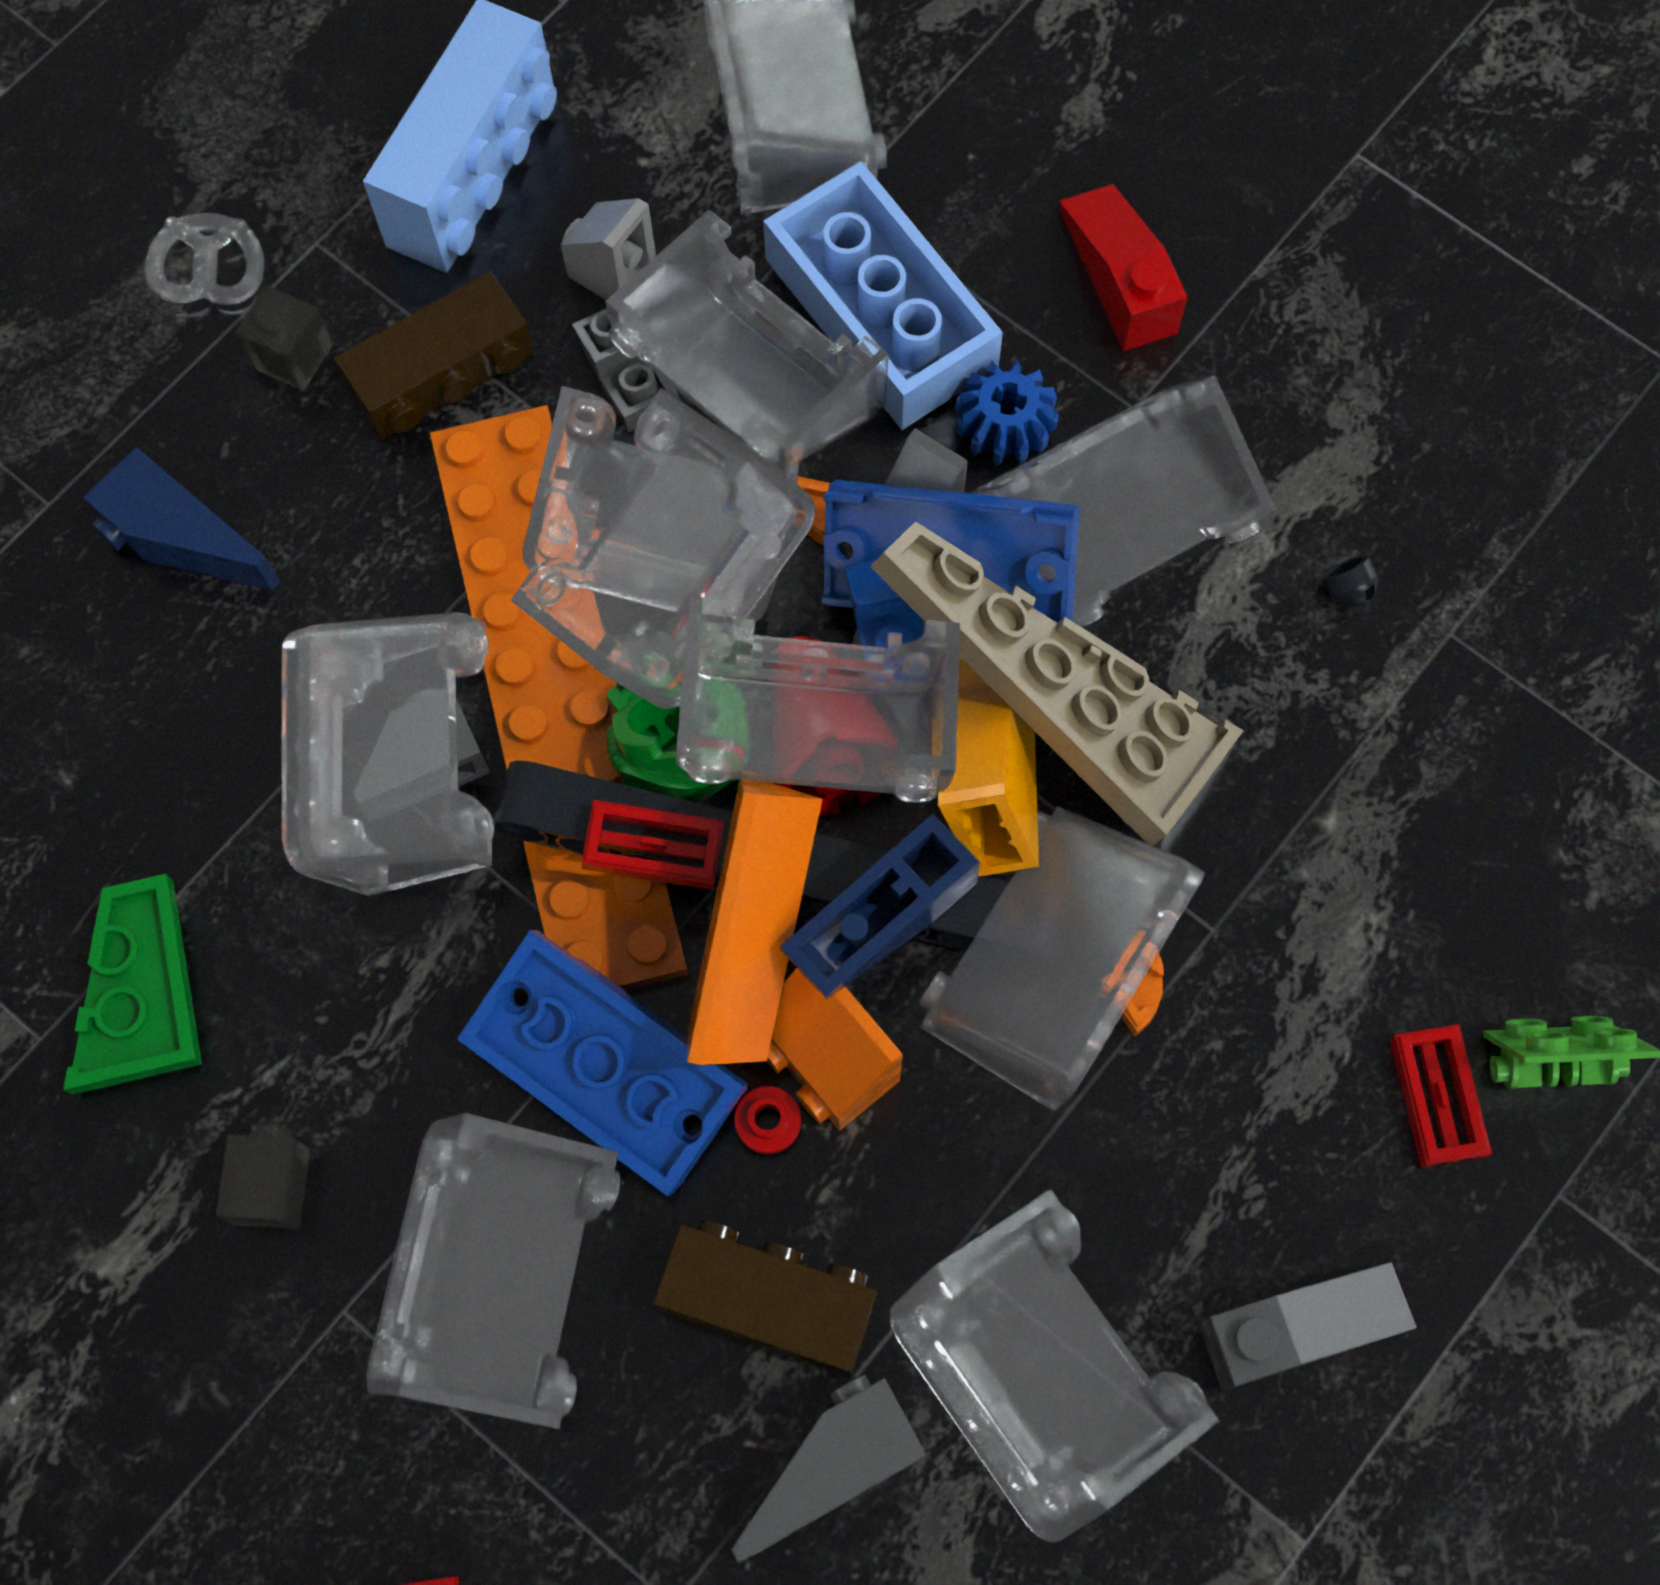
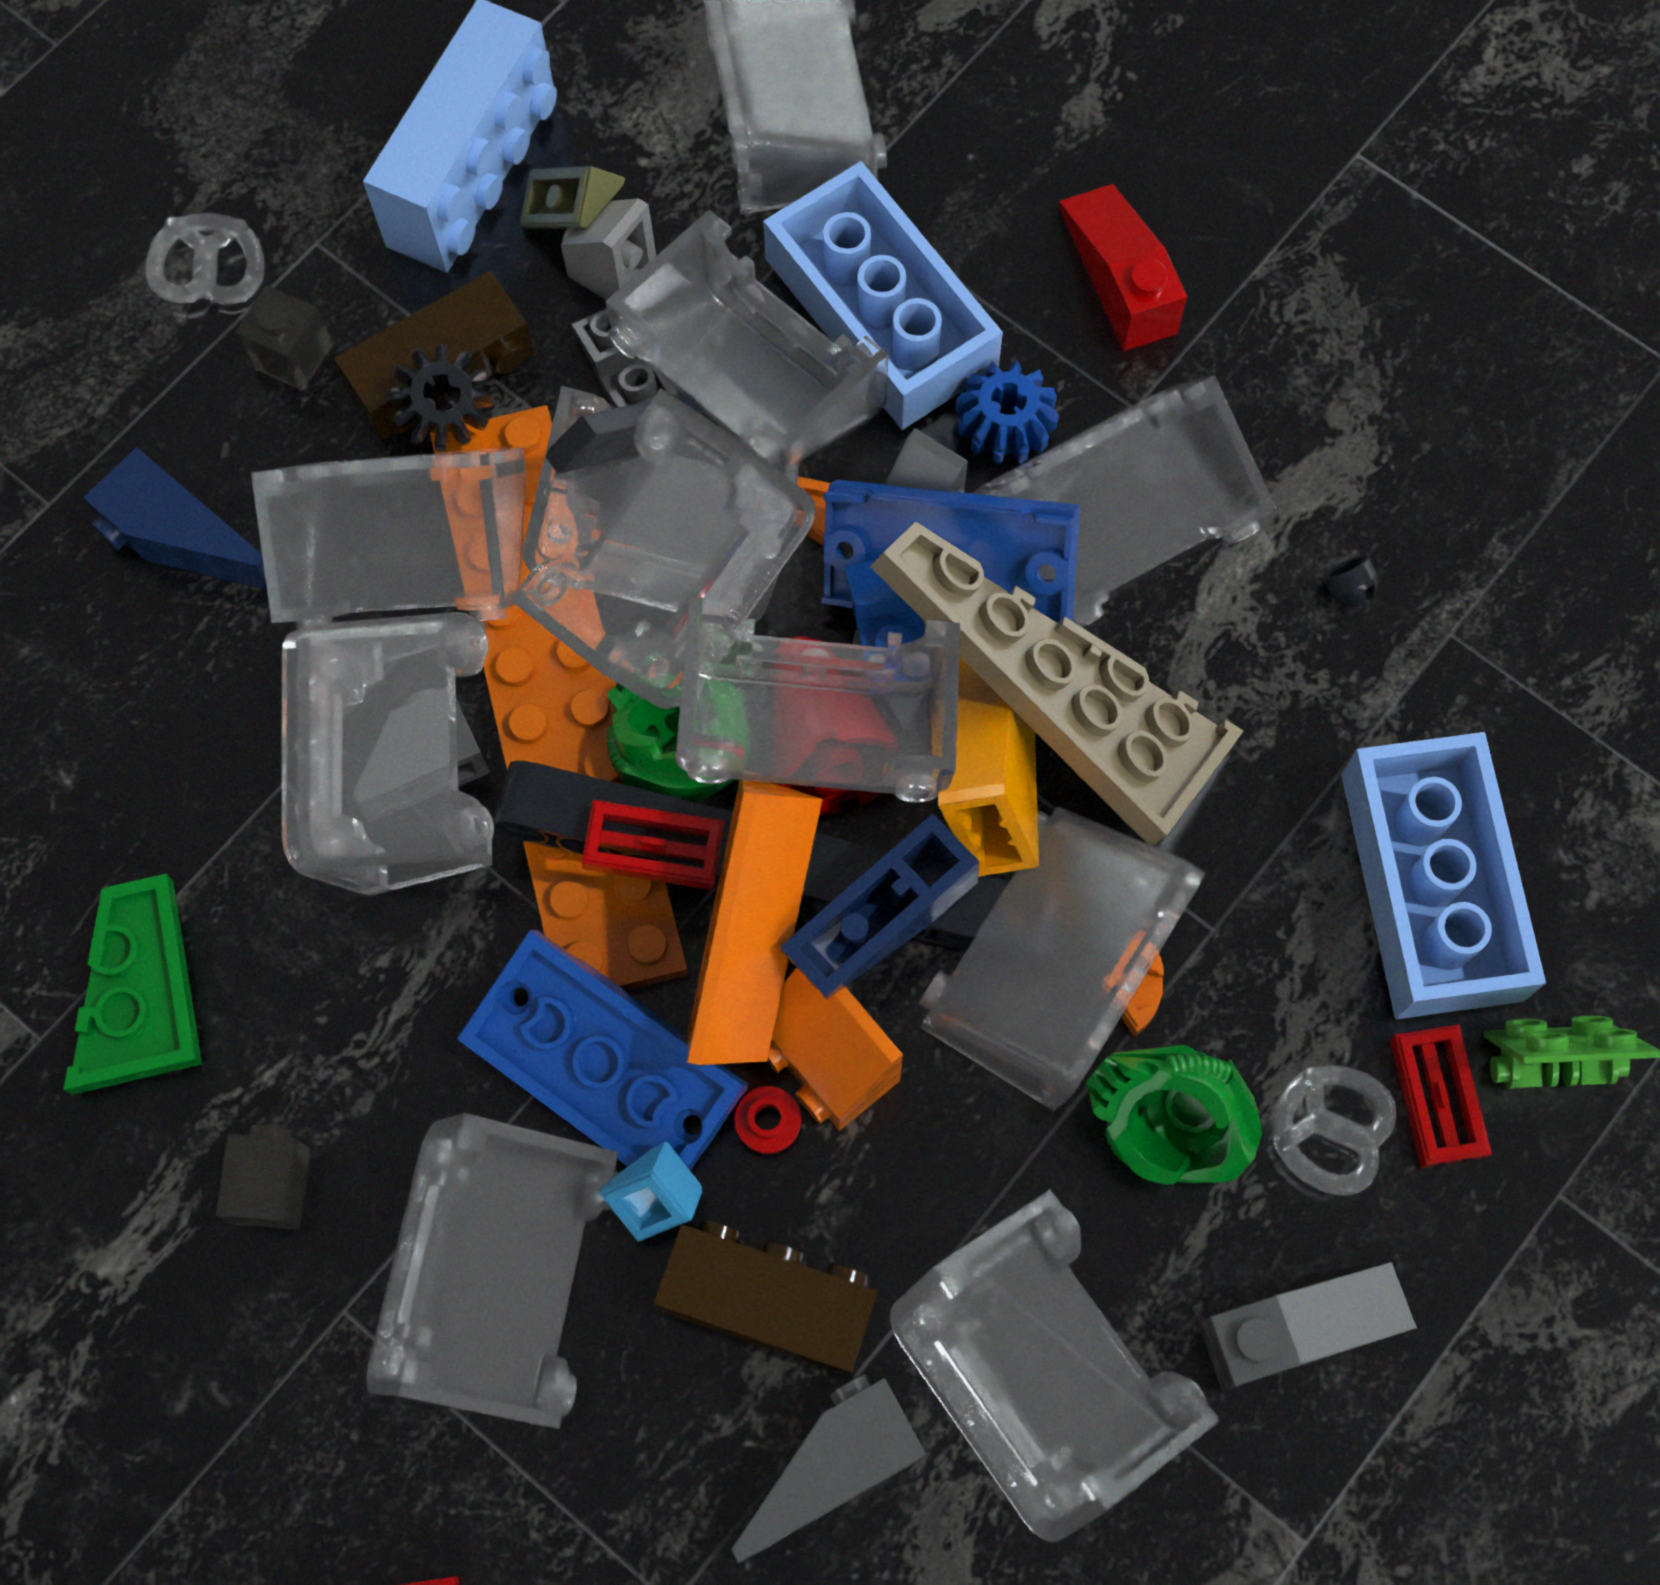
none -> clear windscreen [251,446,527,632]
none -> black gear [388,344,494,452]
none -> olive slope [520,166,625,229]
none -> black tile [545,394,704,474]
none -> dark azure slope [599,1142,702,1242]
none -> green helmet [1086,1045,1261,1185]
none -> clear piece [1272,1065,1397,1196]
none -> light blue brick [1341,732,1546,1020]

